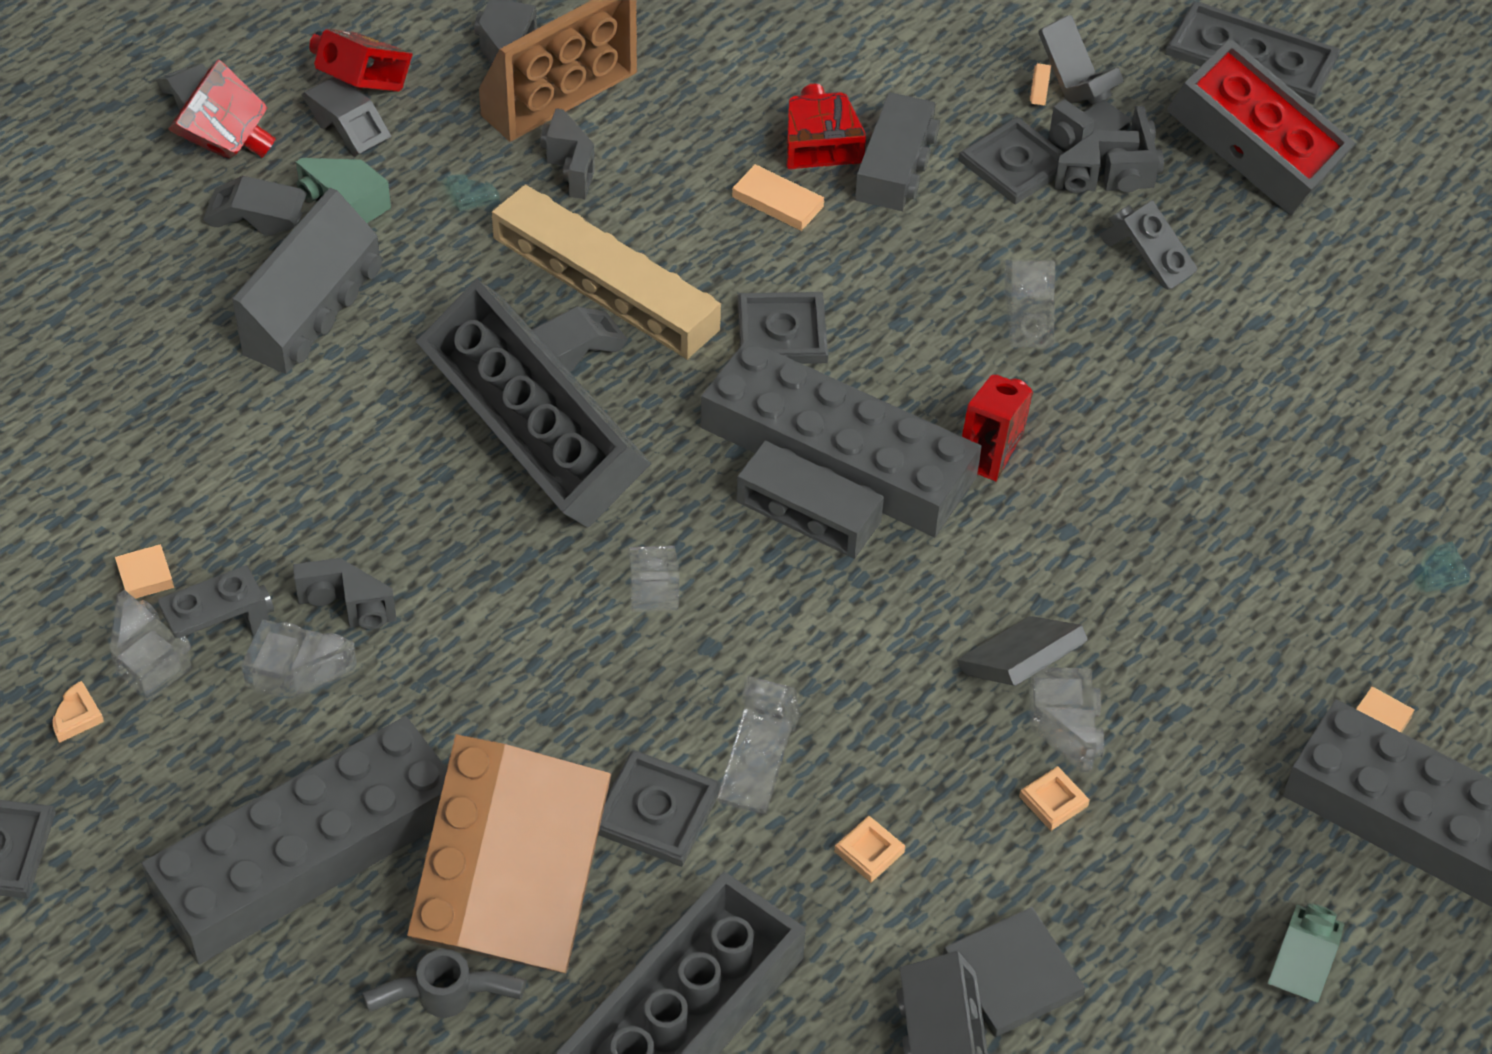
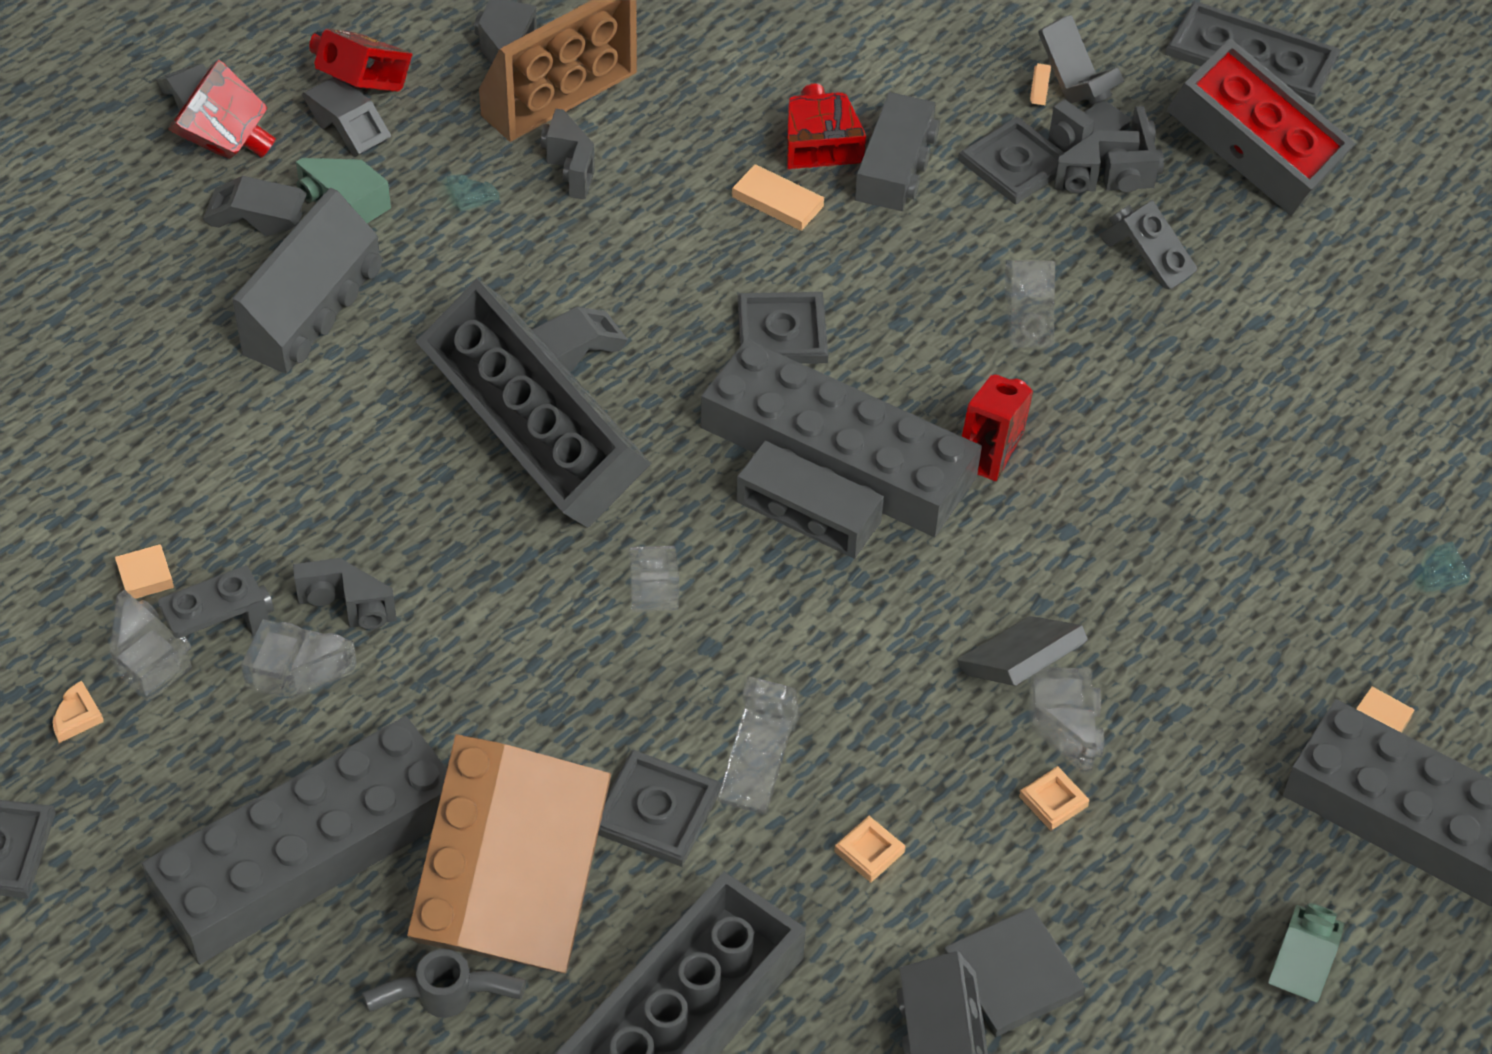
tan brick [492,184,721,360] -> none

